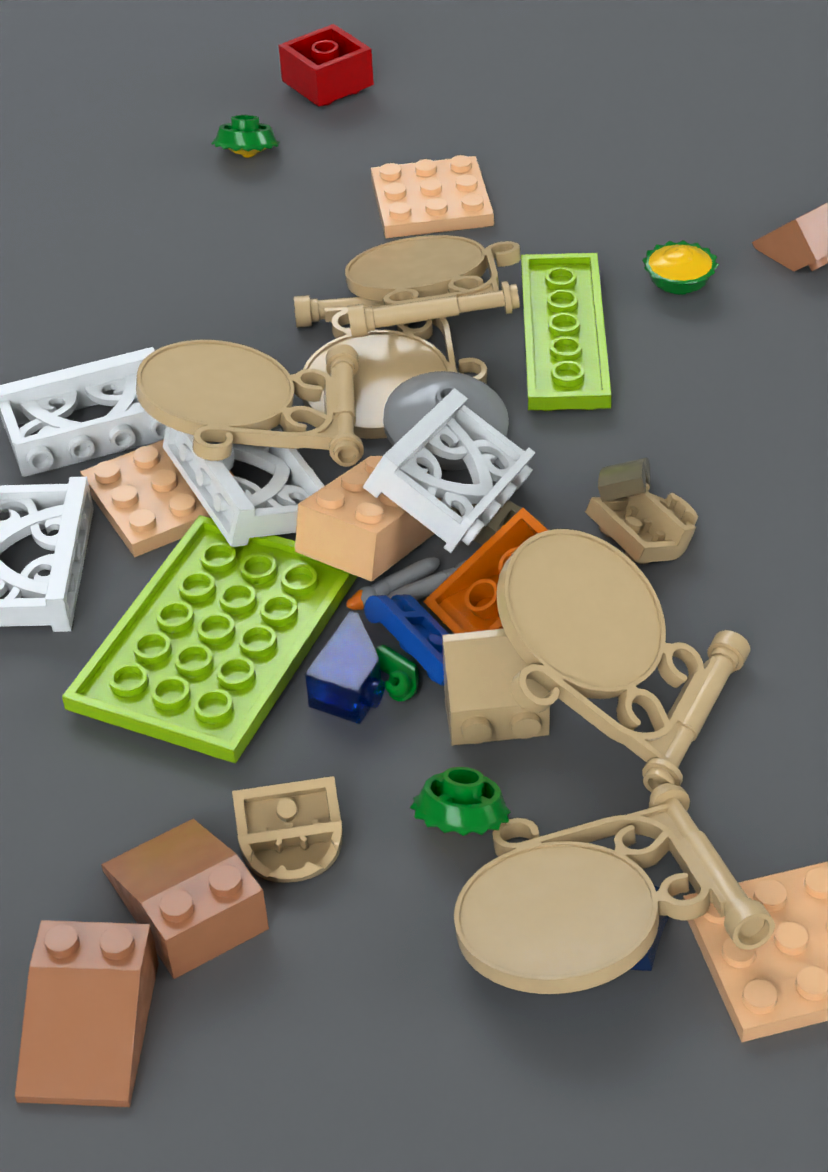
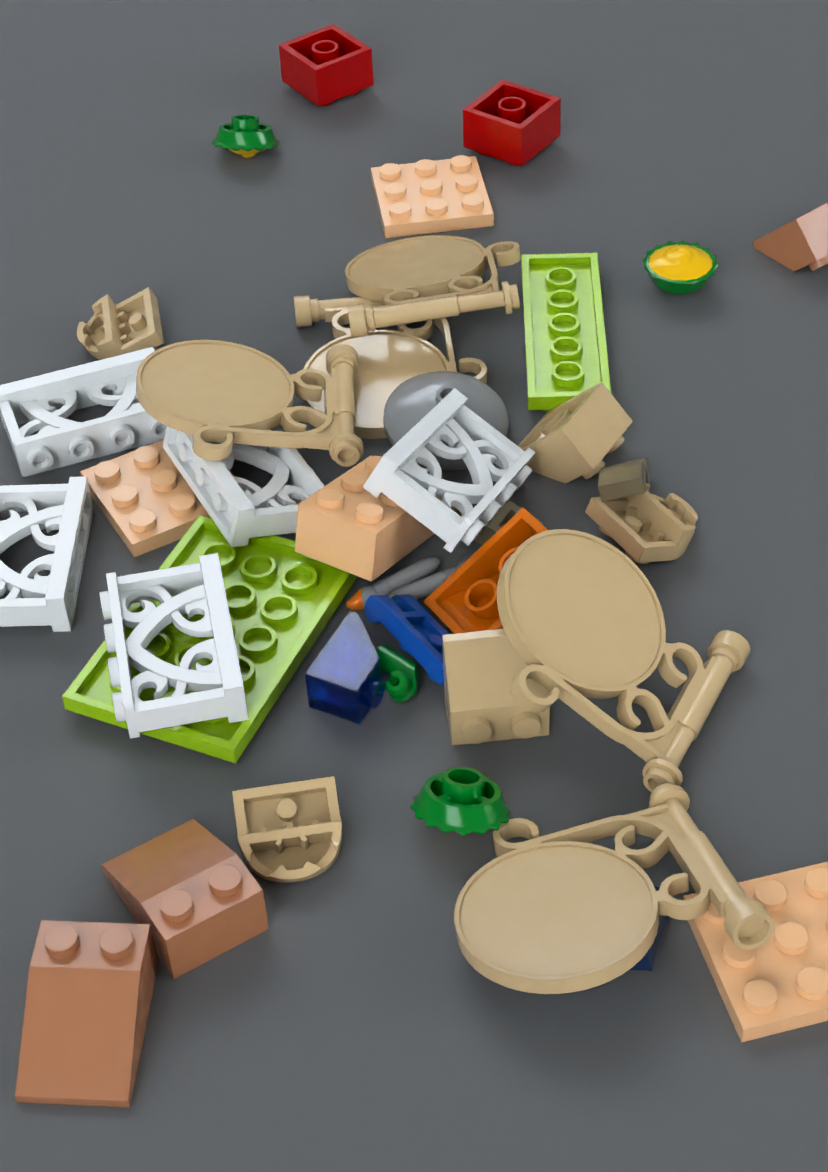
none -> tan slope [77,287,164,360]
none -> white fence [100,553,249,739]
none -> red brick [463,79,561,167]
none -> tan slope [518,382,633,484]

